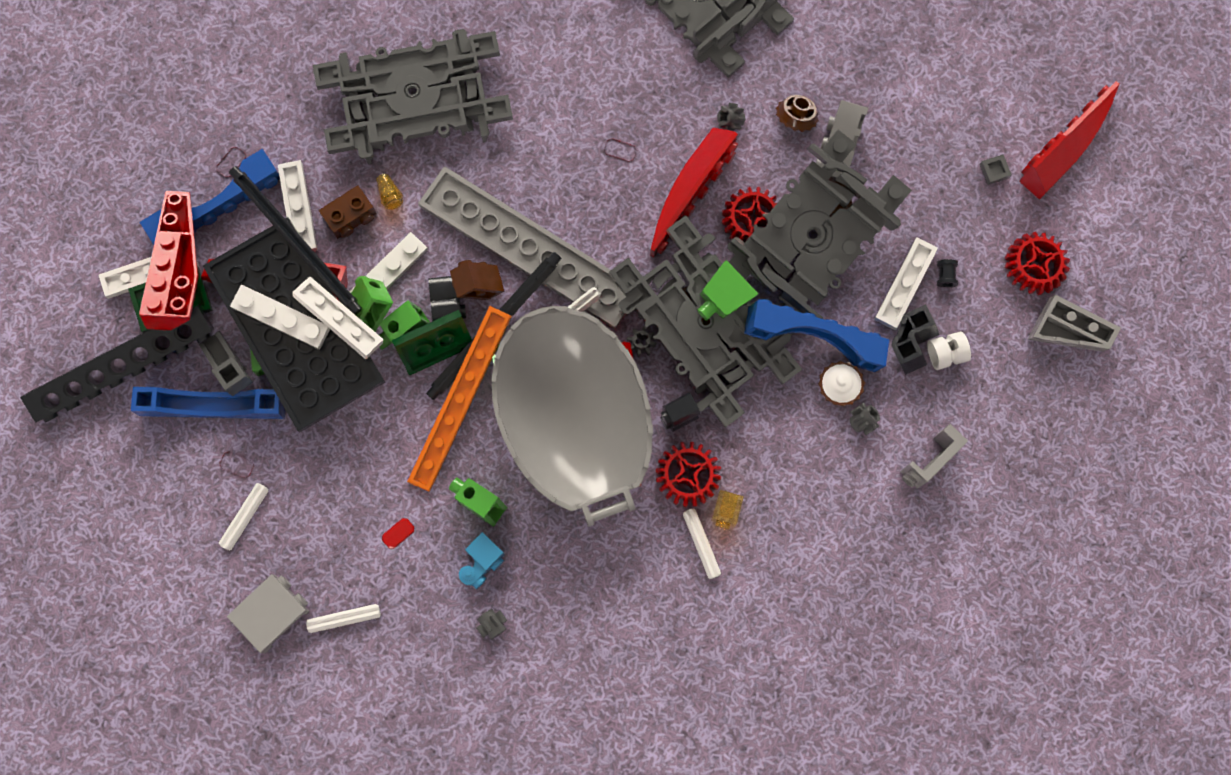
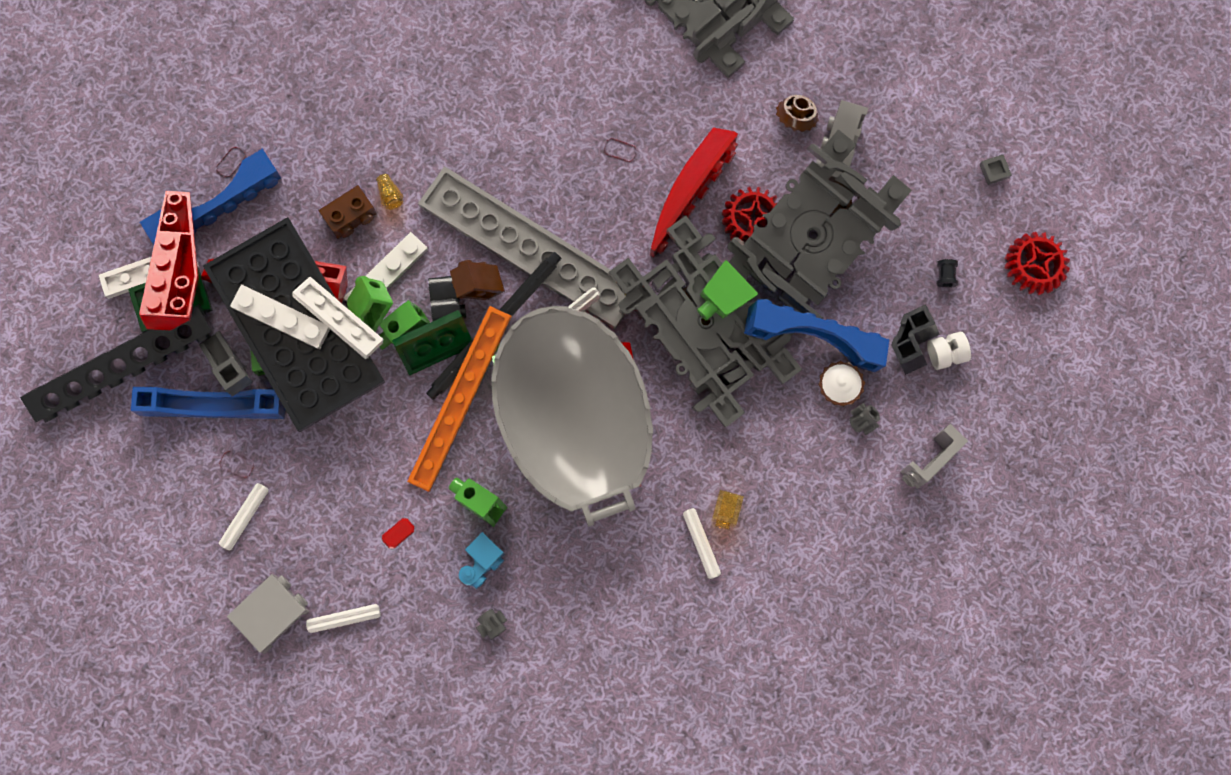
black piece [229,166,363,315] -> none
white plate [278,160,318,251] -> none
dark grey piece [313,29,513,165] -> none
dark grey gear [627,327,656,358] -> none
red gear [656,441,721,507] -> none
black brick [660,393,700,432] -> none
dark grey gear [717,103,746,131] -> none
white plate [874,238,938,330] -> none
red wedge [1019,81,1119,200] -> none
light grey wedge [1027,295,1121,352] -> none

